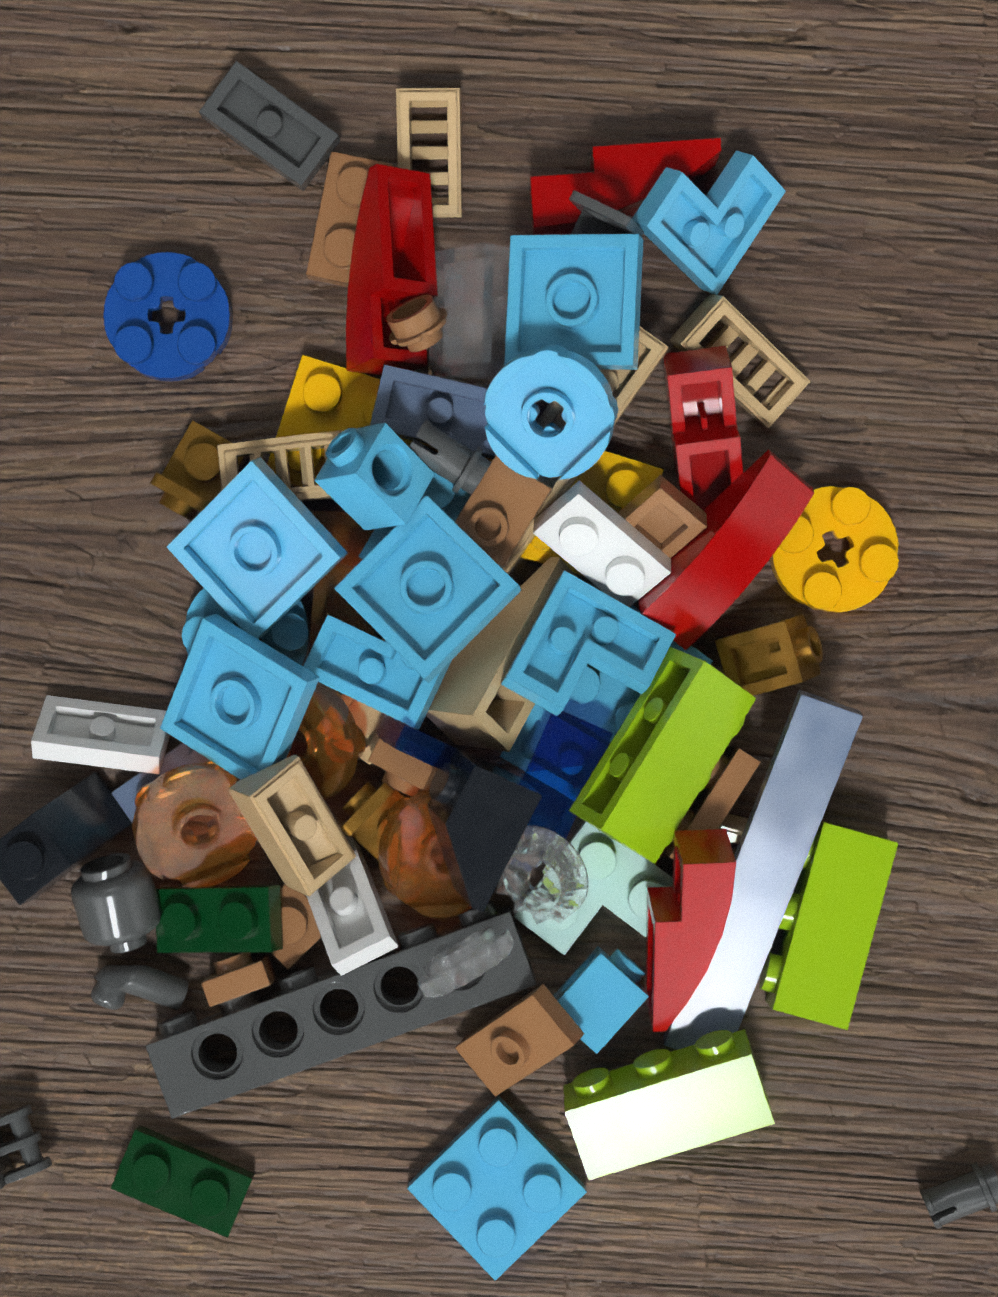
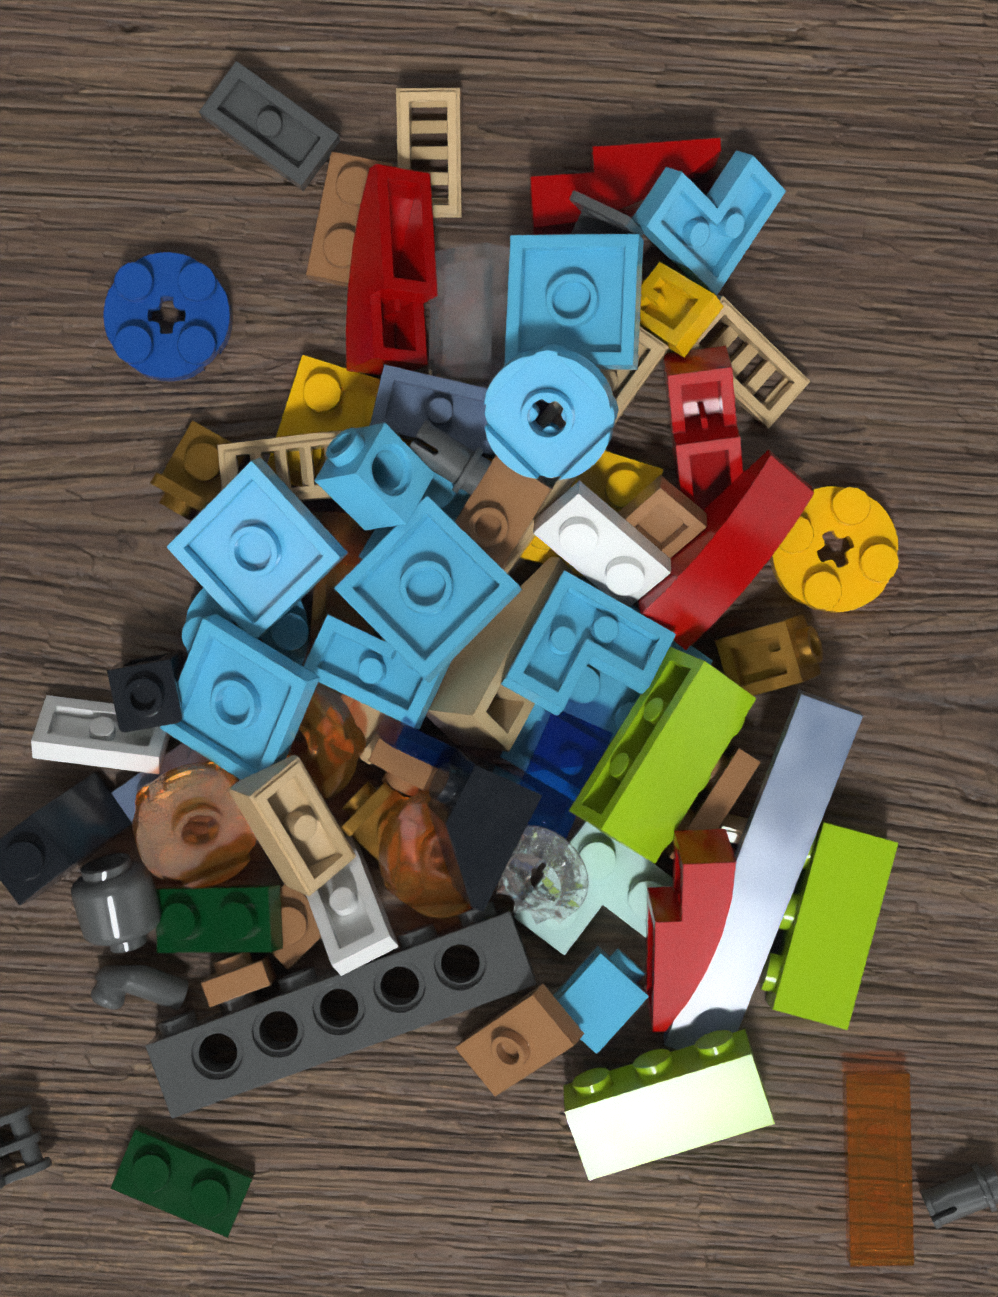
medium nougat plate [386,295,448,352] -> none
medium azure plate [407,1096,587,1281] -> none
clear gear [416,926,514,998] -> none
none -> black bracket [107,650,185,733]
none -> yellow bracket [640,262,724,357]
none -> clear orange tile [843,1070,914,1267]

